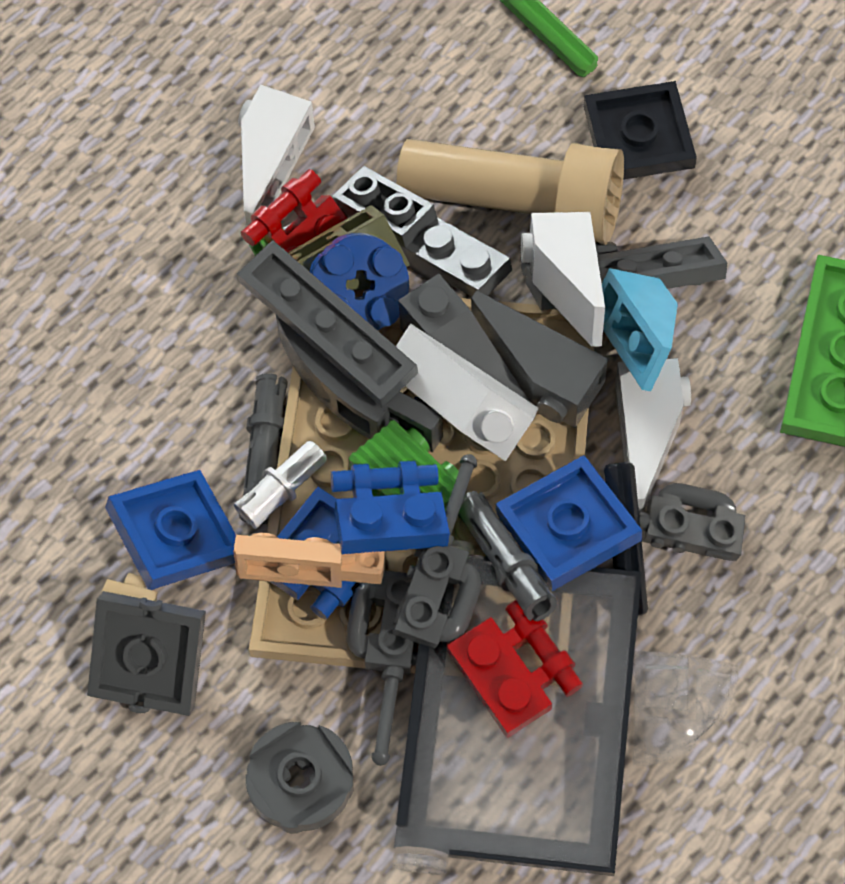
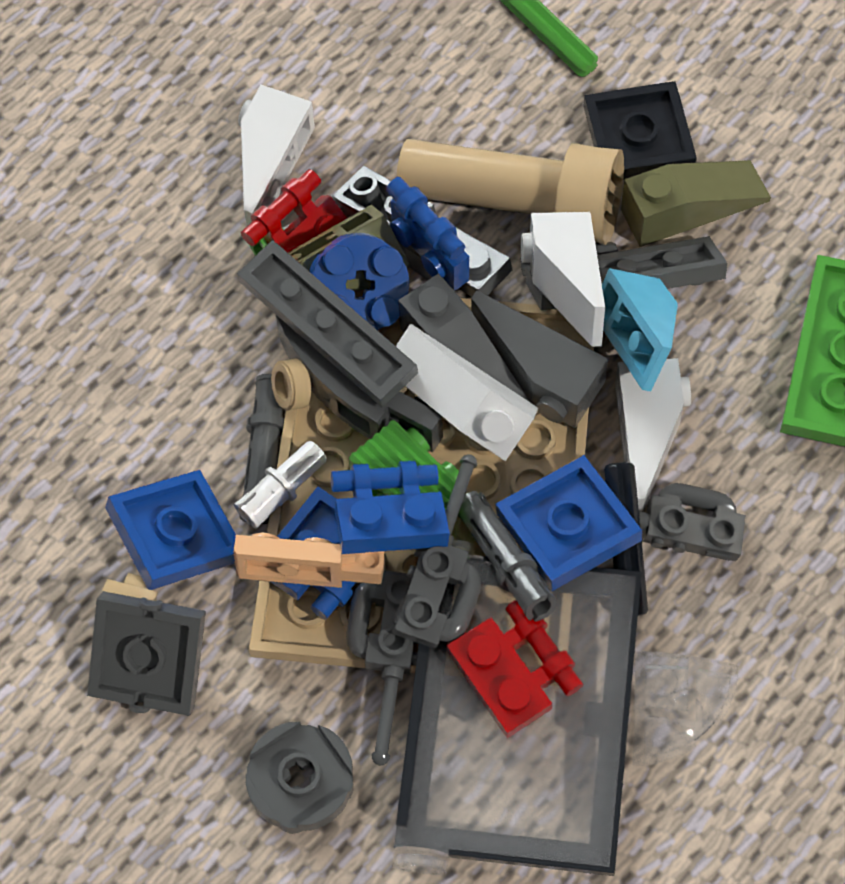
none -> tan tile [271,358,311,411]
none -> blue plate [386,177,470,291]
none -> olive slope [621,160,771,247]

